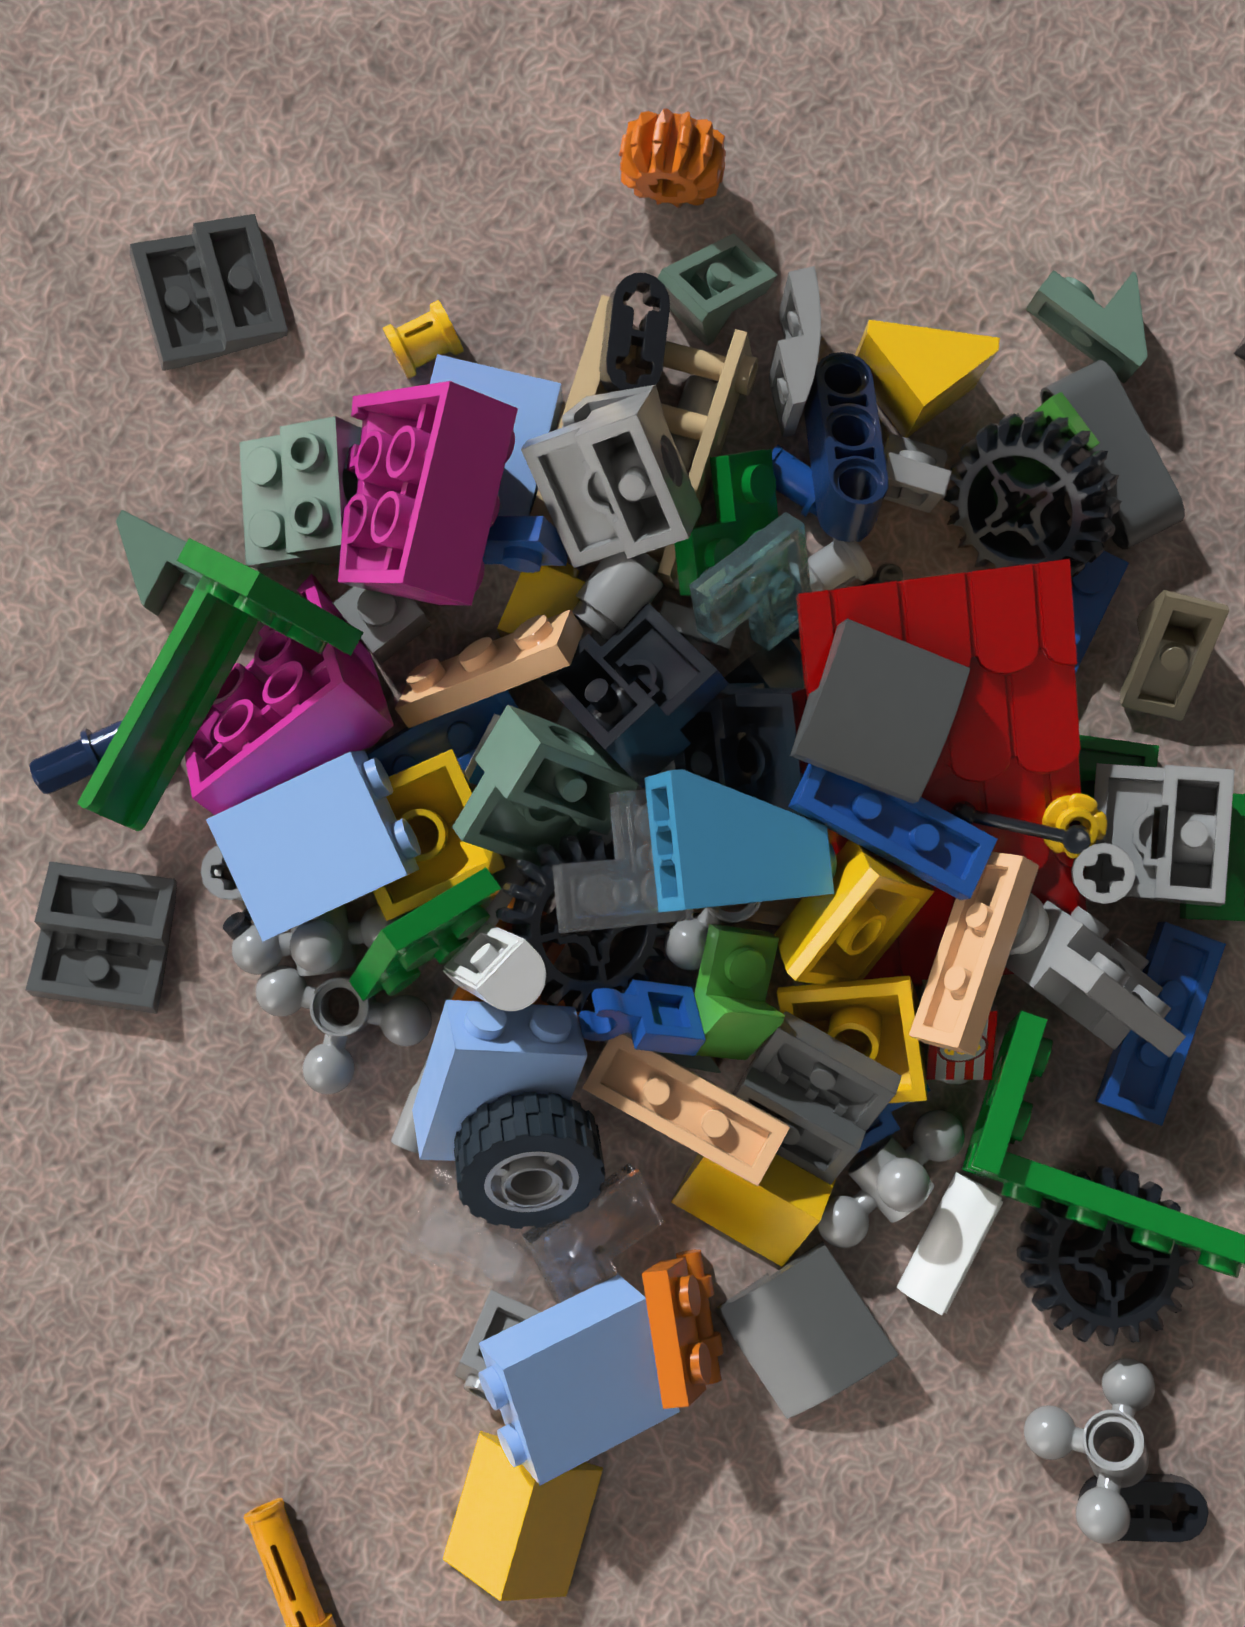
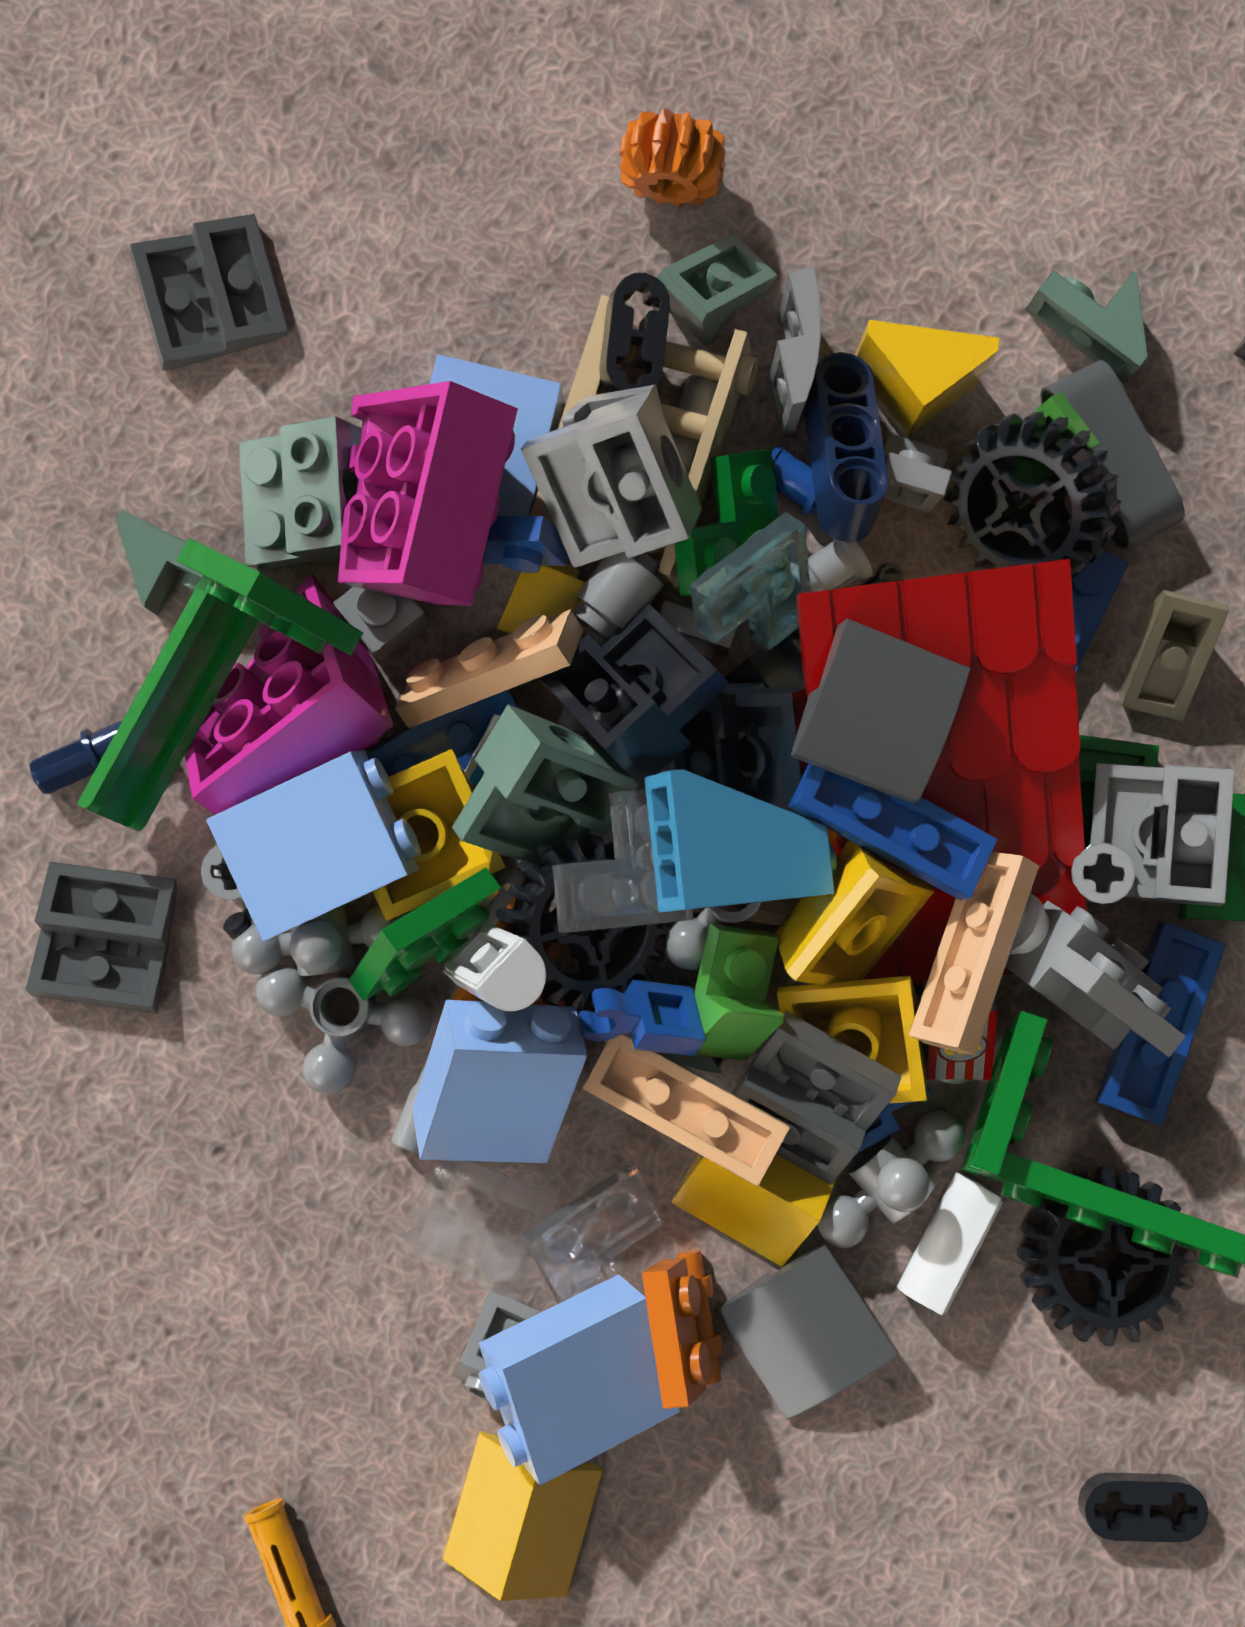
yellow bush [382,300,464,379] -> none
black wheel [454,1091,606,1229] -> none
black hinge [951,801,1091,854] -> none
light grey piece [1024,1358,1155,1544] -> none
yellow plate [1042,793,1107,858] -> none

